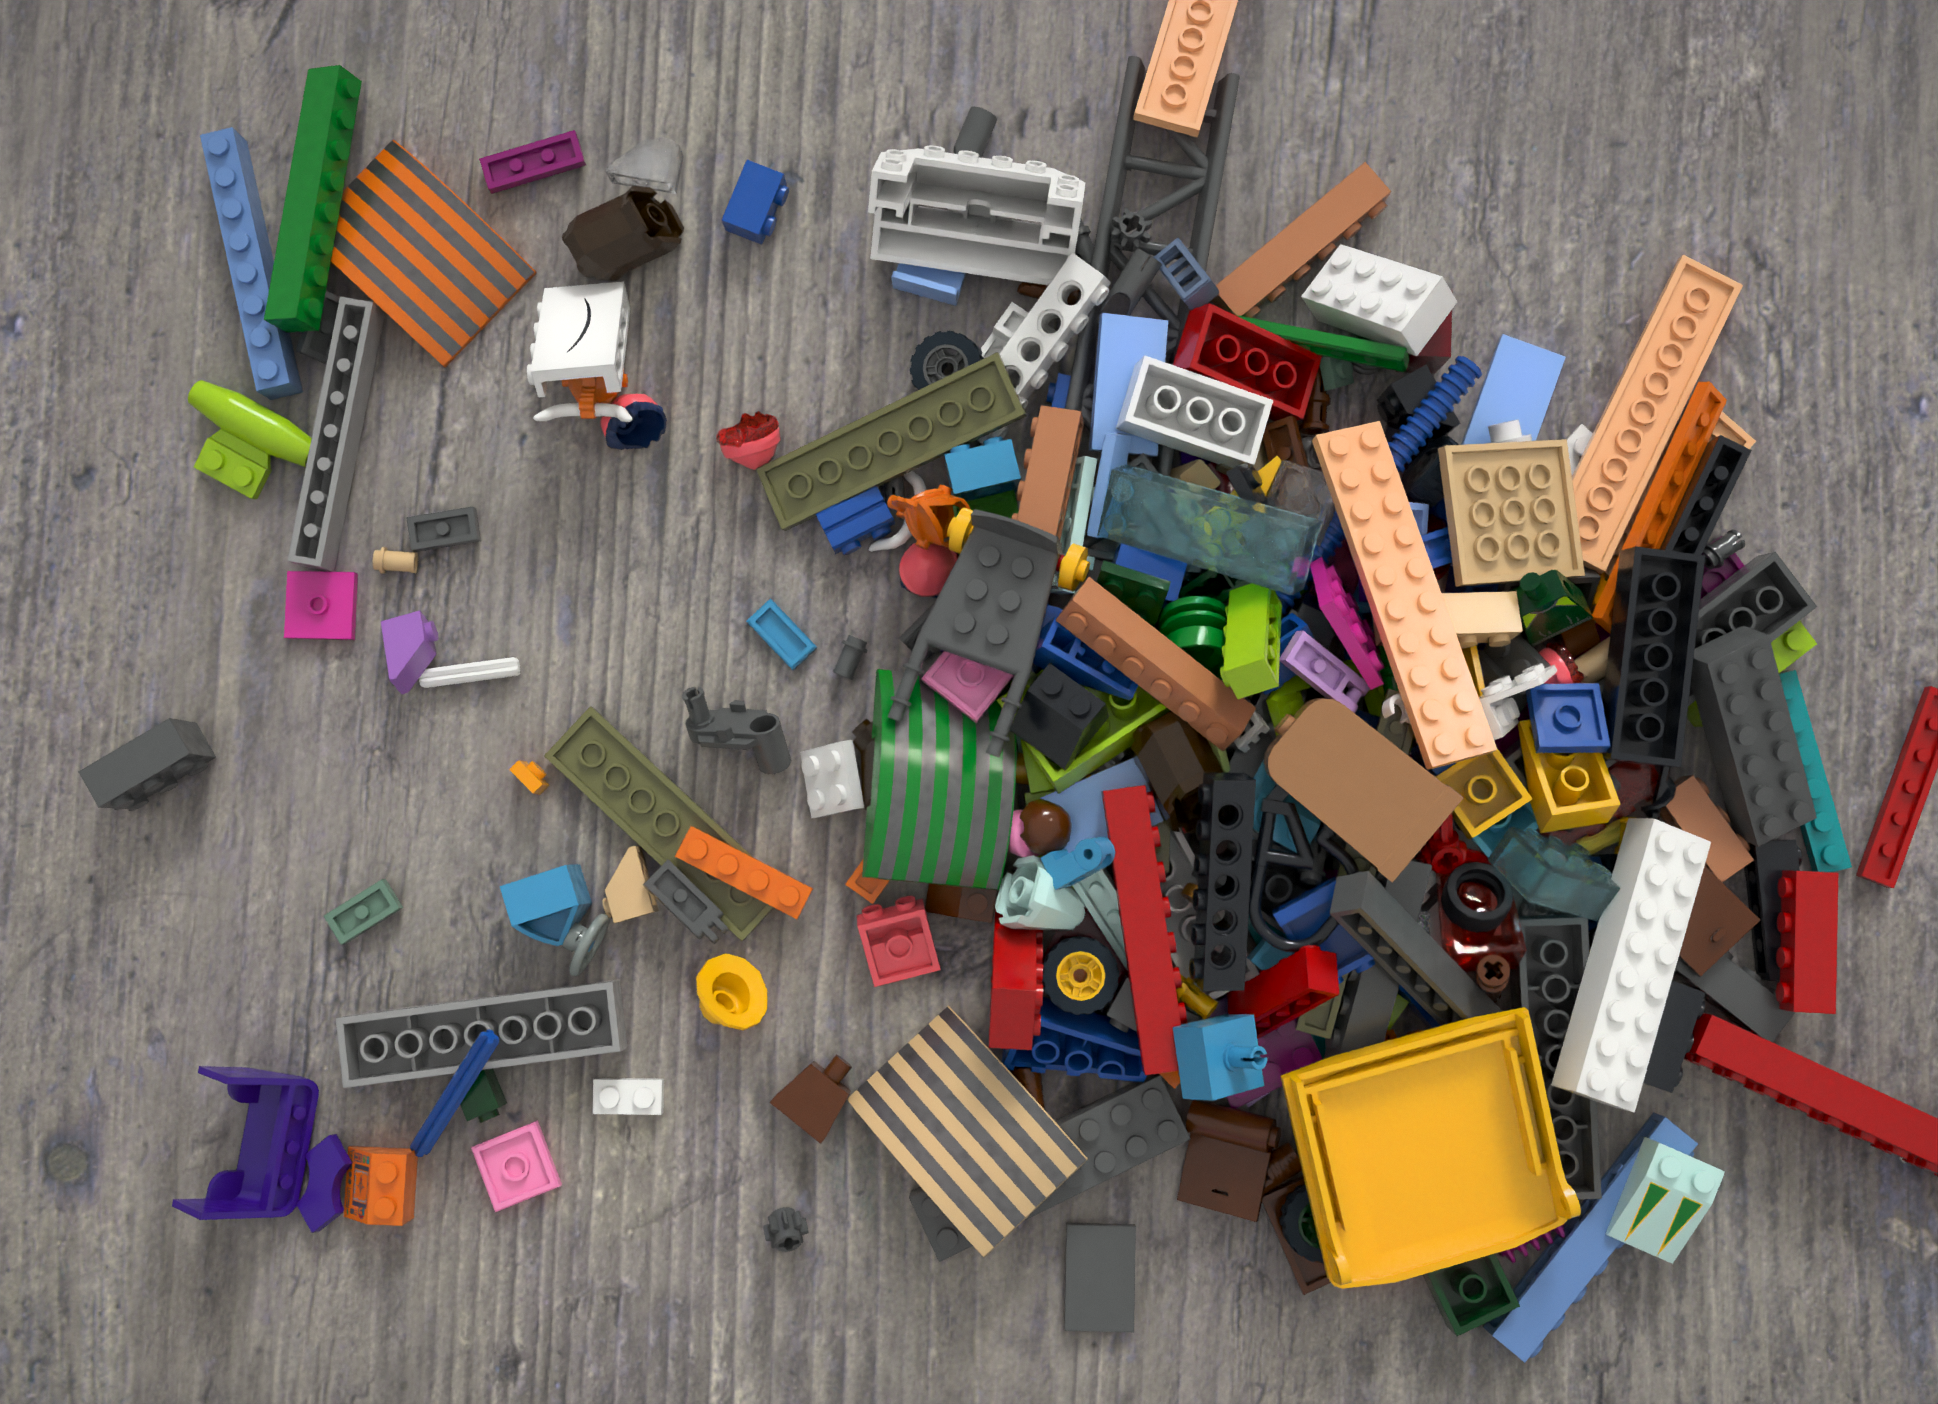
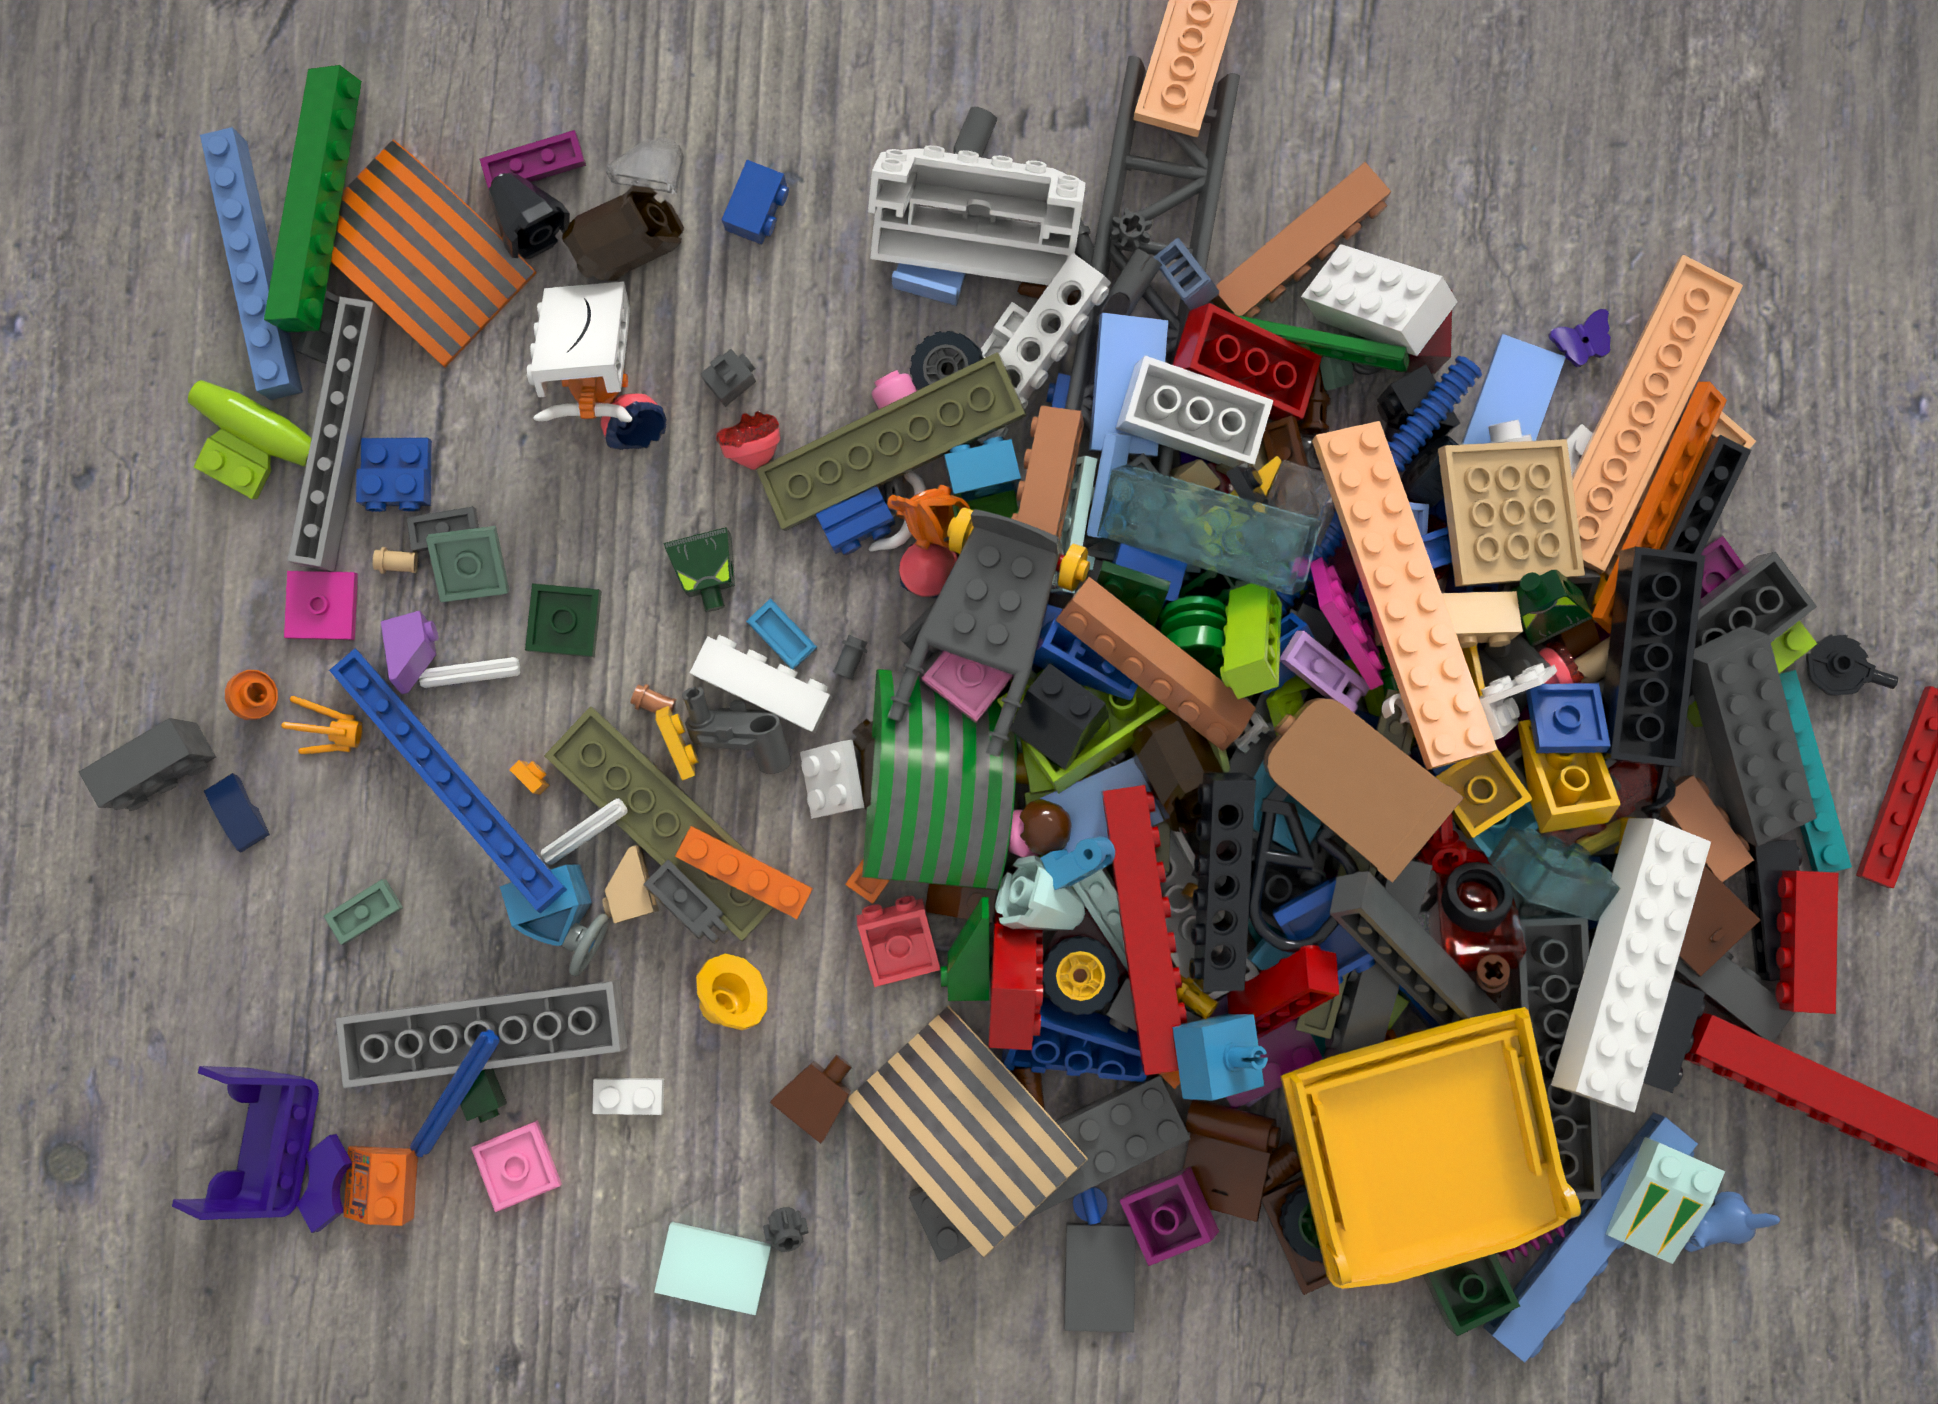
dark grey pin [1701,529,1745,569] -> none
none -> dark blue slope [204,773,270,853]
none -> orange plate [225,670,278,720]
none -> light orange plant [281,696,362,754]
none -> blue plate [329,648,567,914]
none -> blue plate [356,438,432,512]
none -> sand green plate [426,526,509,602]
none -> black cone [489,173,570,259]
none -> dark green plate [525,583,602,658]
none -> white axle [541,798,628,865]
none -> nougat pin [630,684,676,714]
none -> light aqua tile [654,1222,771,1315]
none -> yellow plate [655,706,699,781]
none -> dark green torso [664,527,735,612]
none -> white brick [690,635,833,734]
none -> dark grey brick [700,349,756,407]
none -> bright pink head [871,370,918,409]
none -> green slope [941,897,989,1001]
none -> blue plate [1073,1186,1107,1225]
none -> magenta brick [1119,1167,1220,1266]
none -> dark purple animal [1548,309,1611,367]
none -> medium blue animal [1684,1191,1780,1252]
none -> black piece [1806,634,1898,696]

